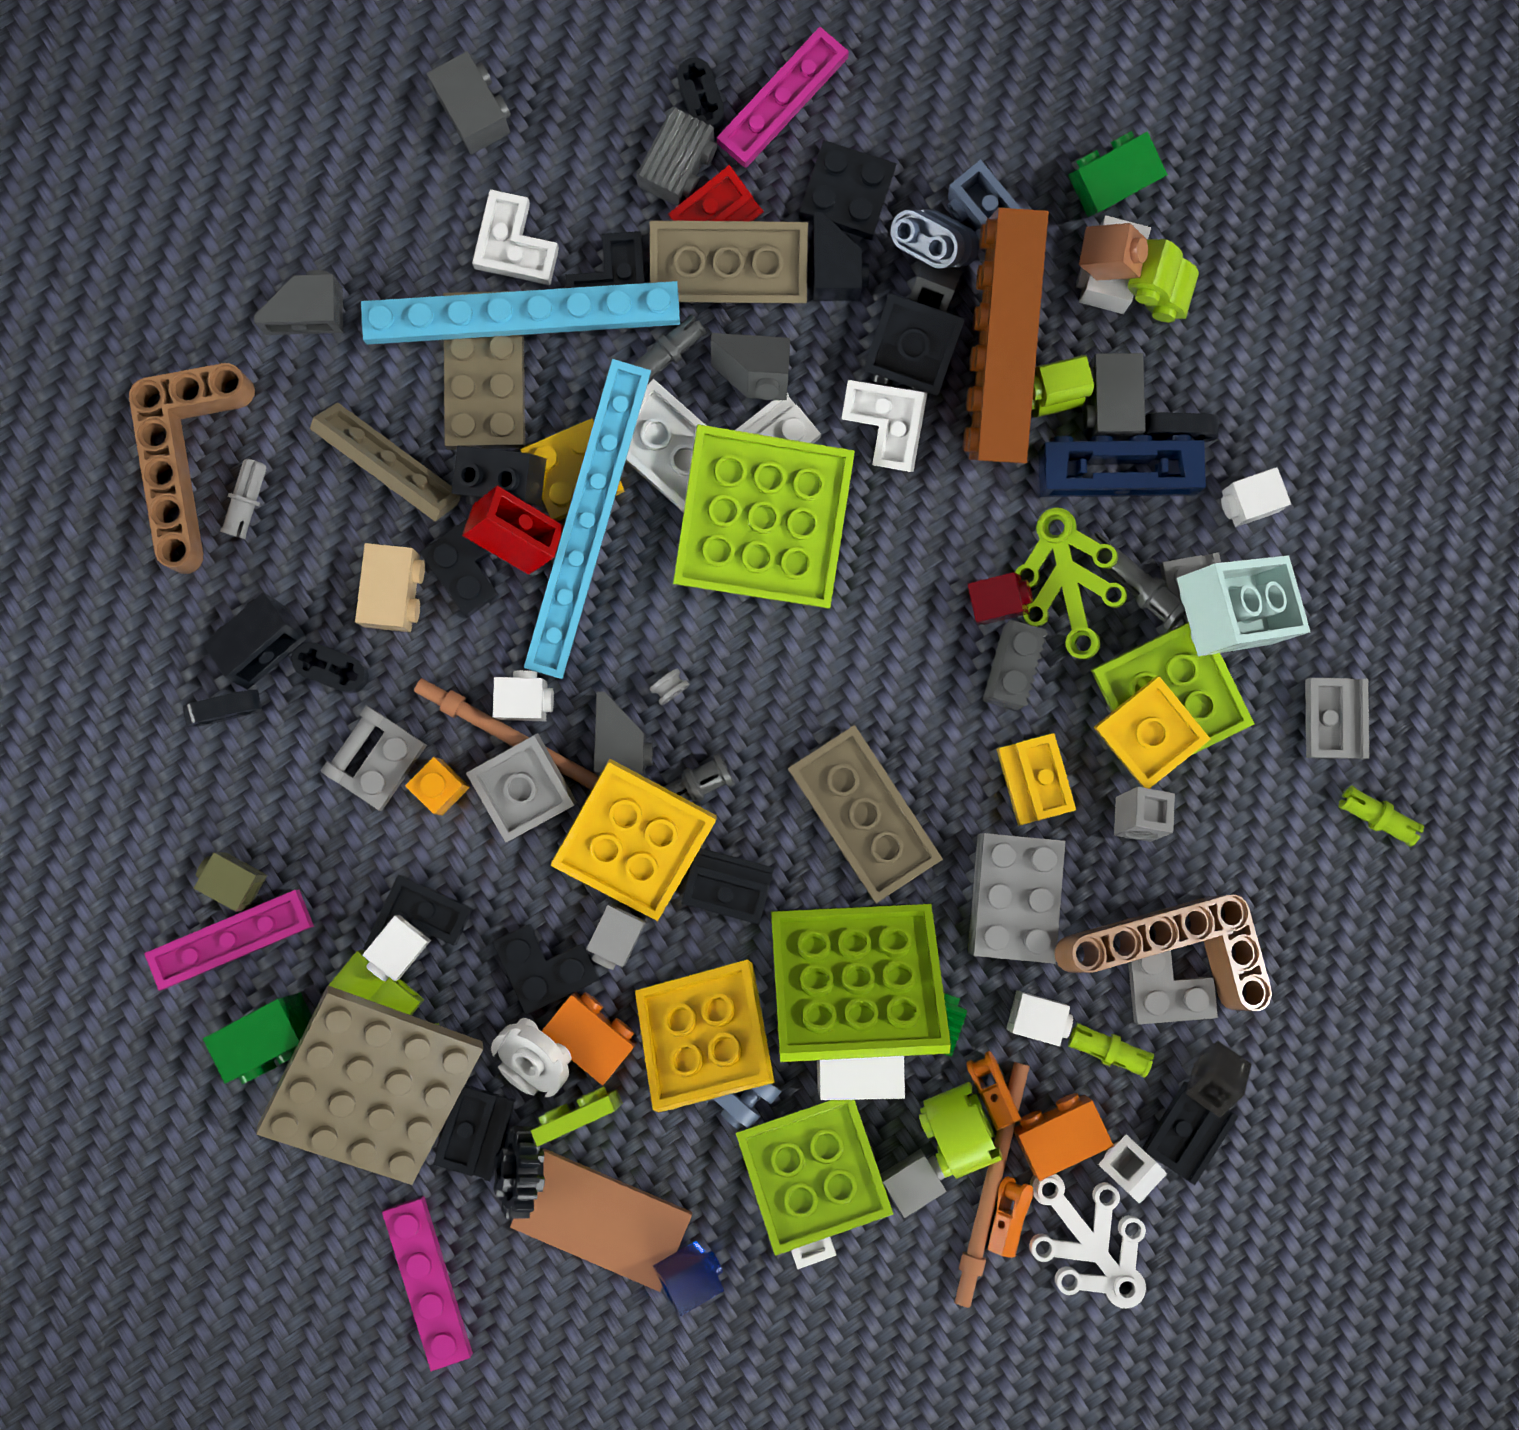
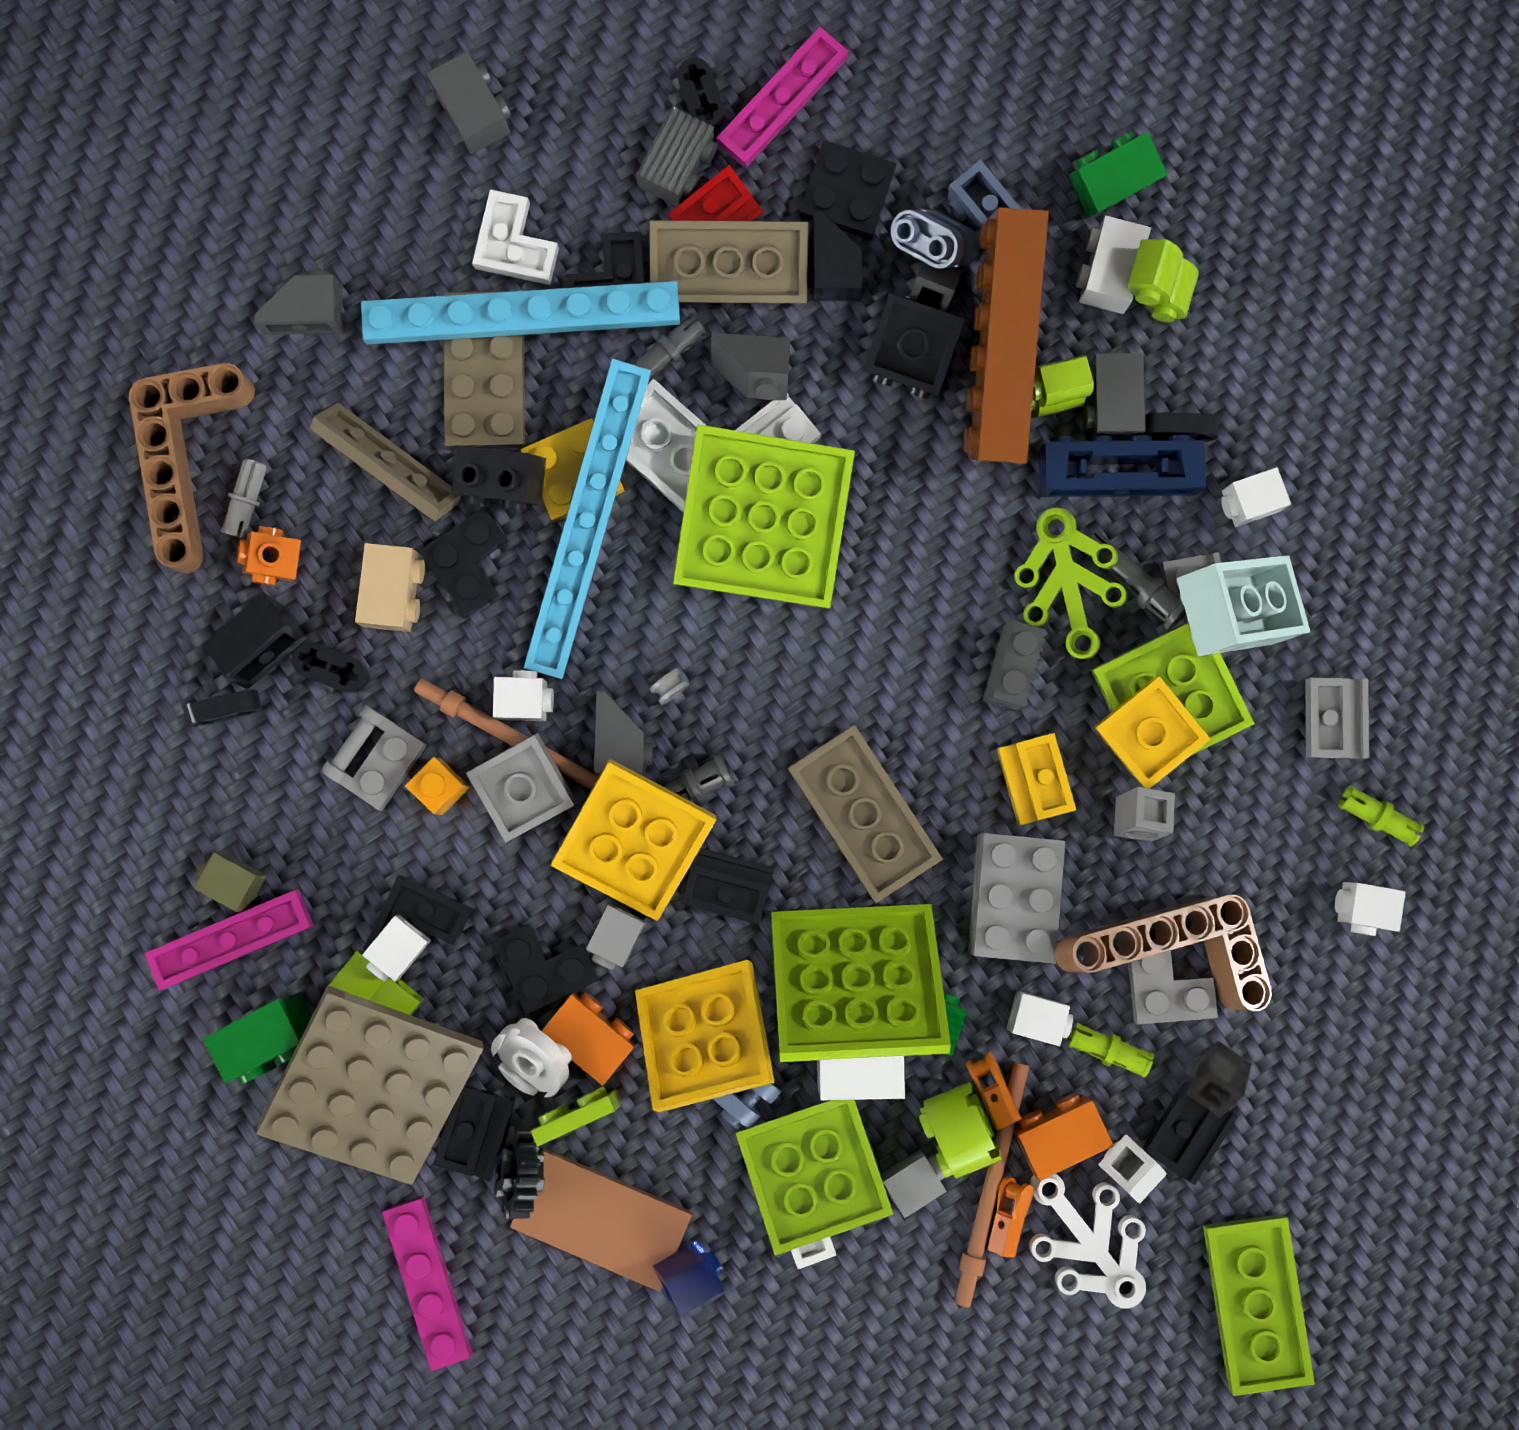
red brick [462,485,564,575] -> none
white plate [842,380,927,472] -> none
dark red brick [968,572,1033,625] -> none
nougat brick [1079,223,1148,281] -> none
none -> orange brick [236,526,301,586]
none -> lime plate [1203,1214,1315,1396]
none -> white brick [1335,882,1406,936]

